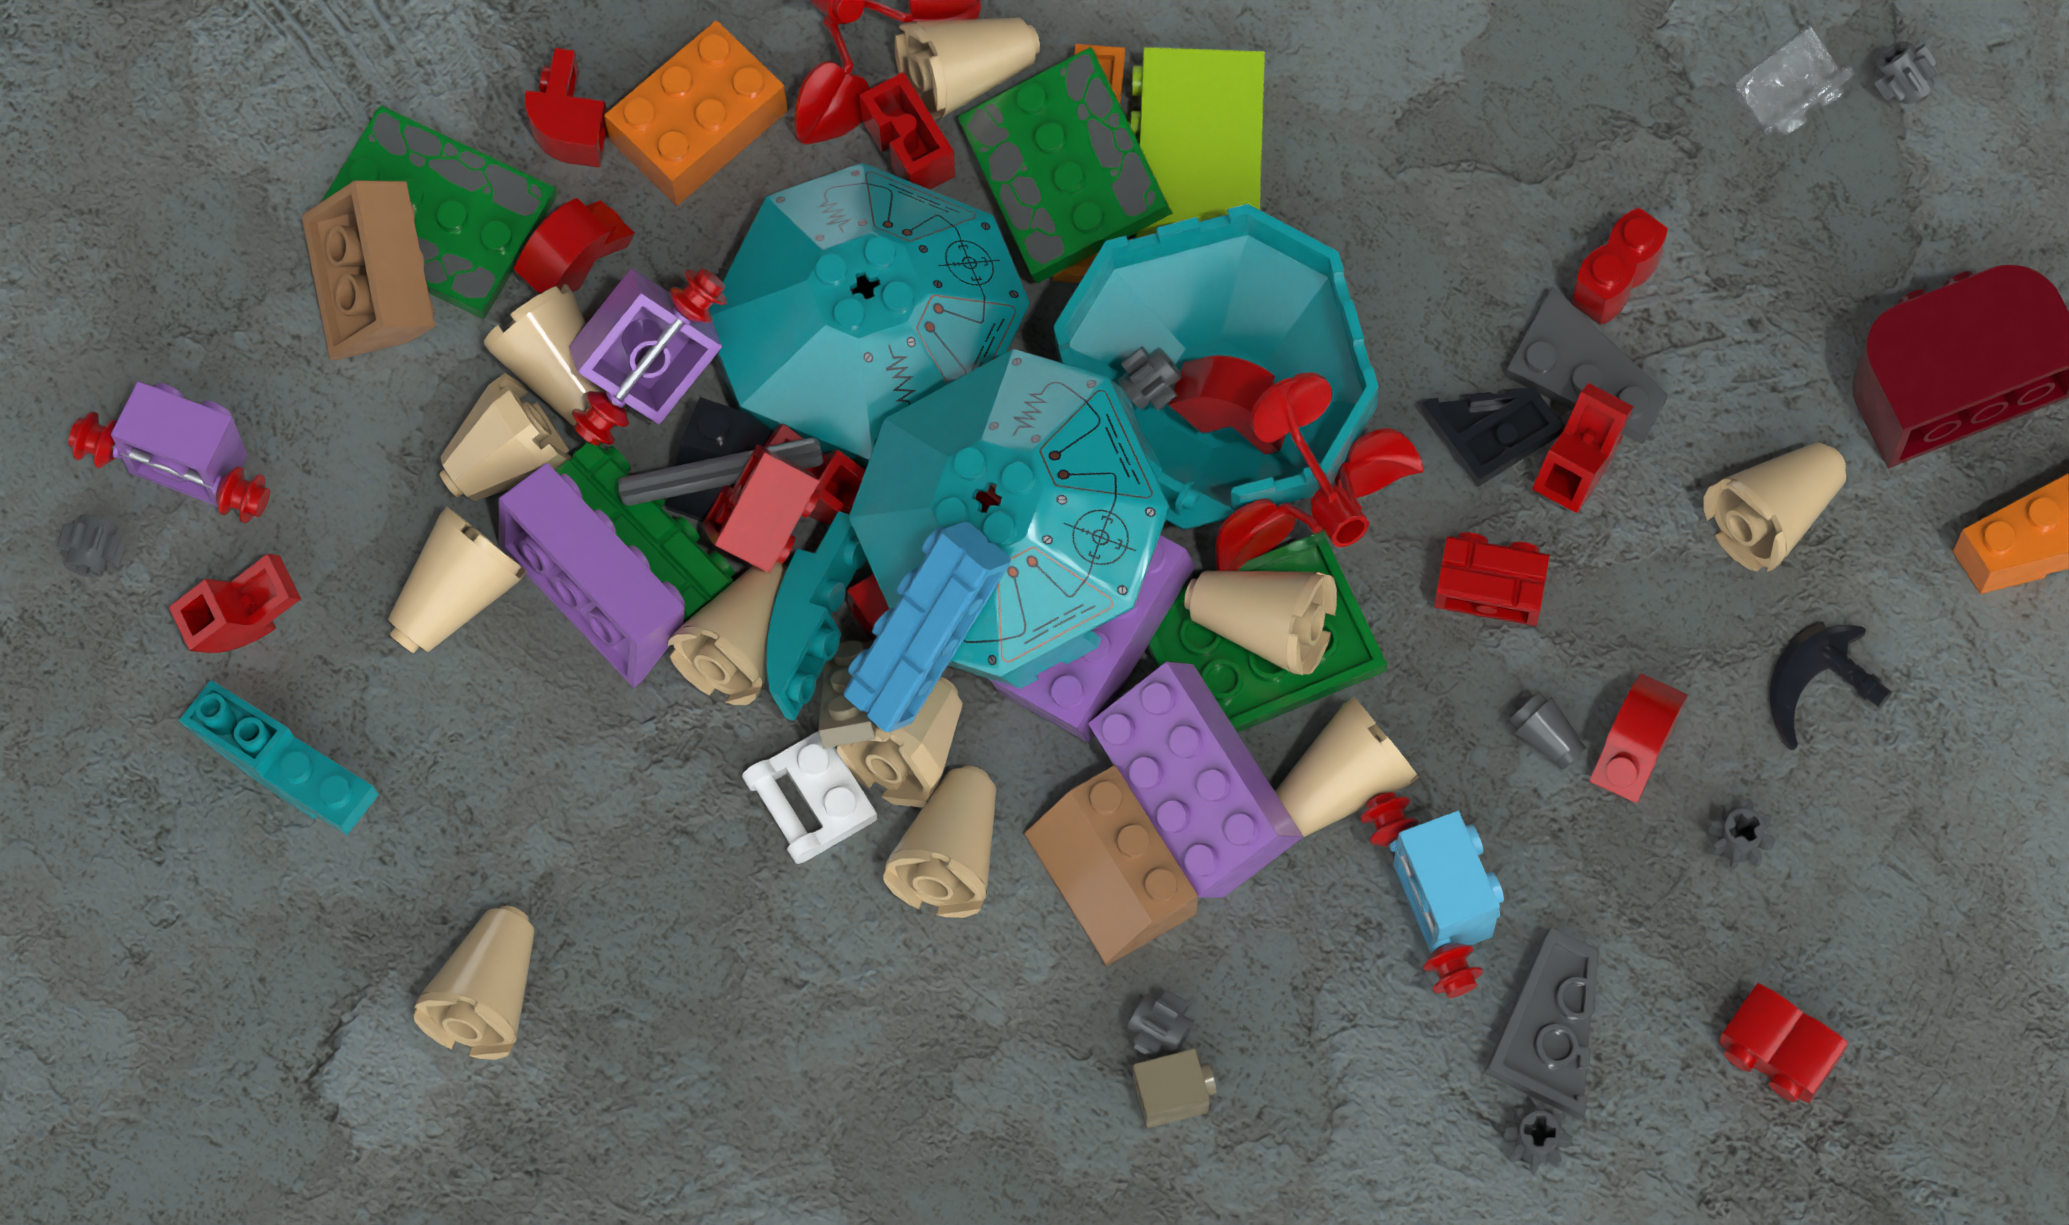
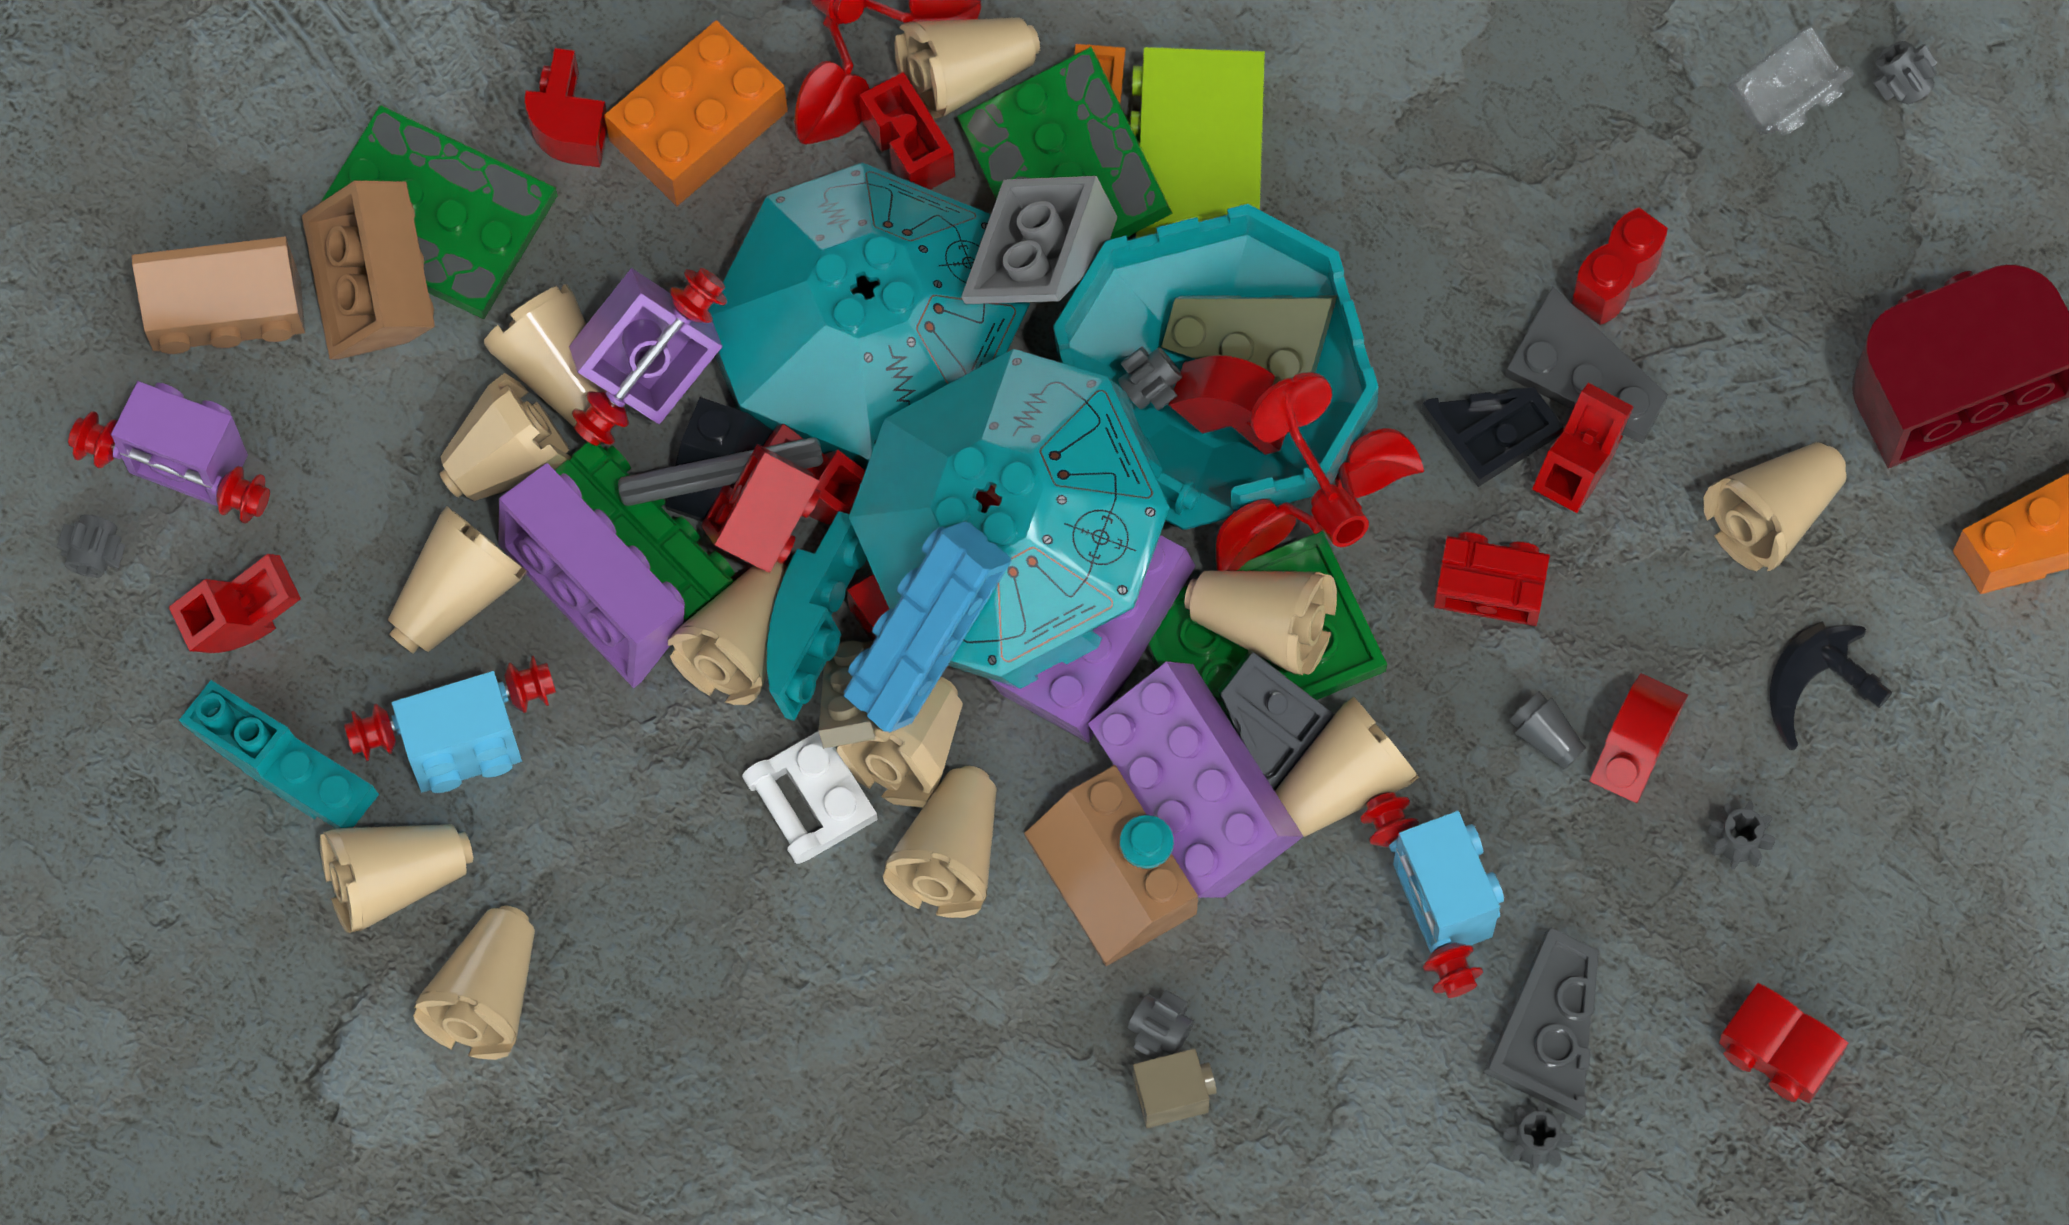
red brick [513,198,635,294] -> none
none -> slope [132,236,305,354]
none -> tan cone [320,824,473,933]
none -> medium azure brick [344,655,556,793]
none -> light grey slope [961,176,1117,304]
none -> teal plate [1120,815,1174,869]
none -> olive wing [1162,295,1337,385]
none -> black wing [1217,649,1335,791]

